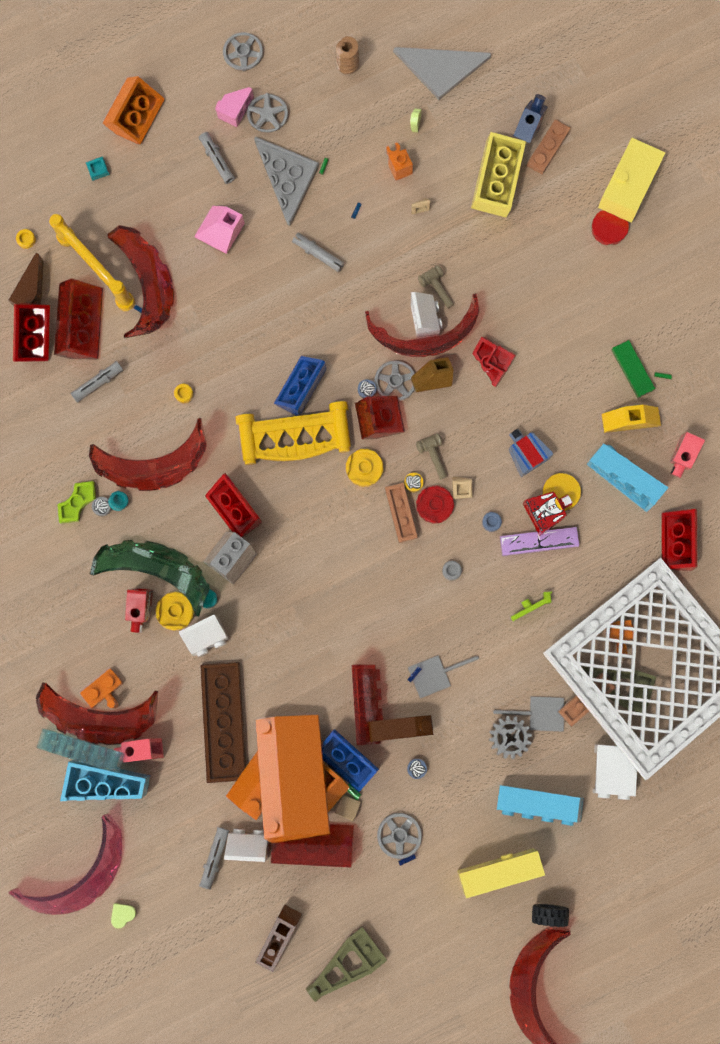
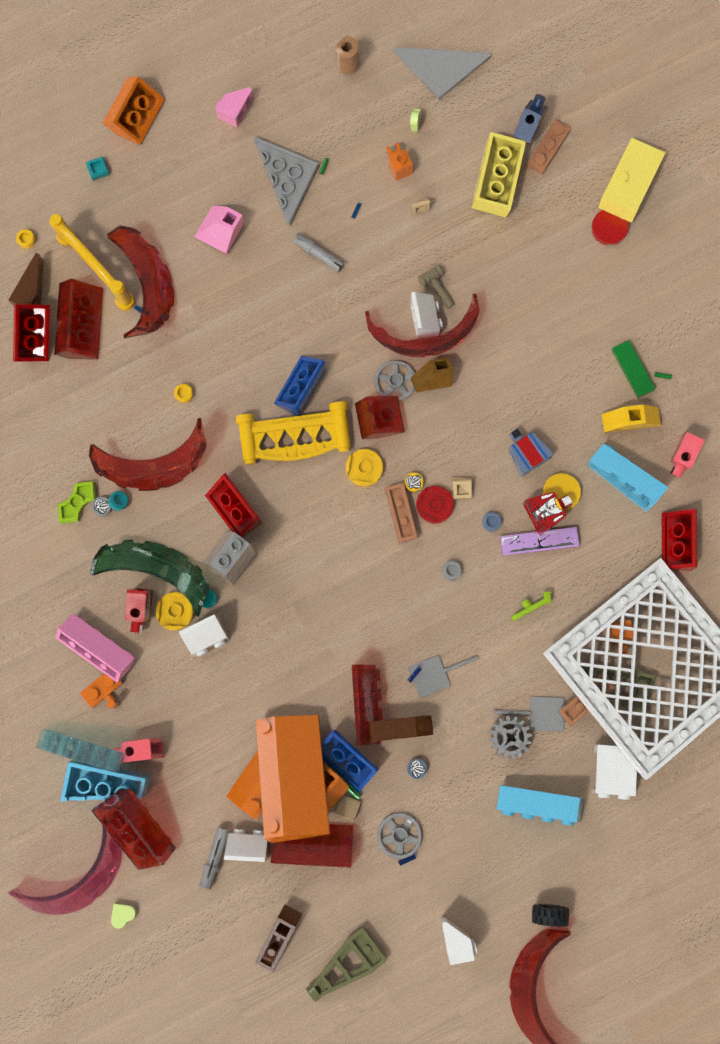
clear red windscreen [36,682,158,745] -> none
light grey pin [71,361,124,403] -> none
light grey pin [199,132,235,184] -> none
reddish brown tile [200,662,246,783] -> none
light grey wheel [223,32,263,71] -> none
light grey wheel [247,93,288,133] -> none
tile [358,379,376,399] -> none
dark tan piece [416,433,447,480] -> none
light yellow brick [457,848,545,898] -> none
red slope [472,337,516,387] -> none
none -> bright pink brick [56,613,135,683]
none -> clear red slope [92,788,176,870]
none -> white slope [441,917,477,965]

